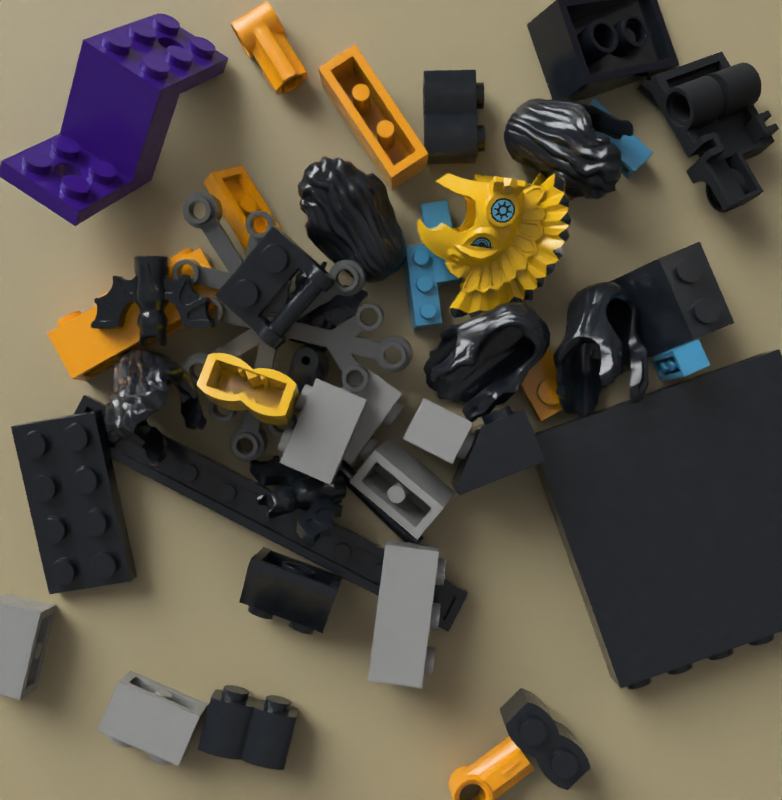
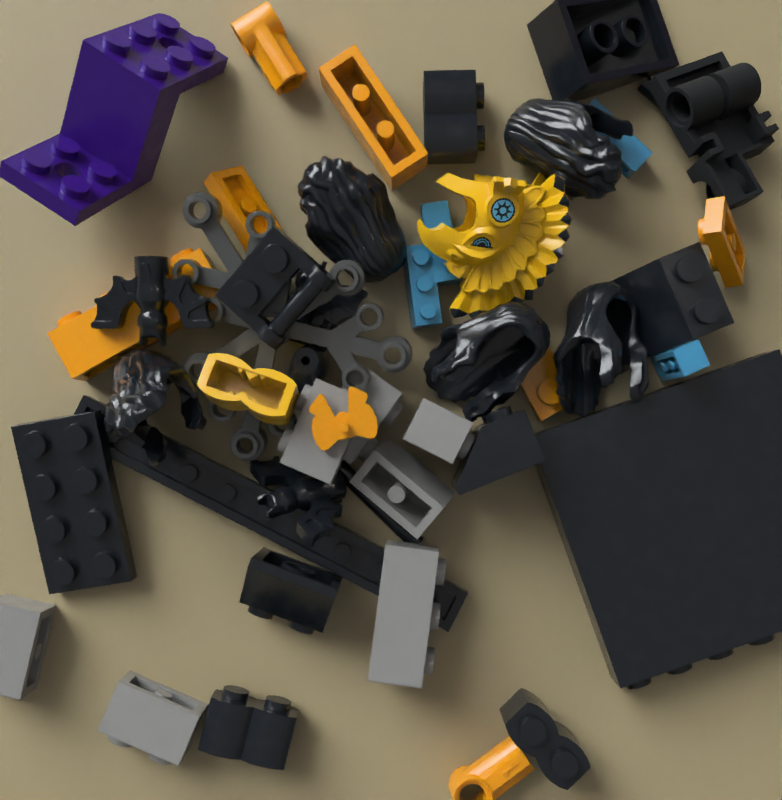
none -> light orange piece [309,386,378,451]
none -> light orange plate [698,196,746,288]

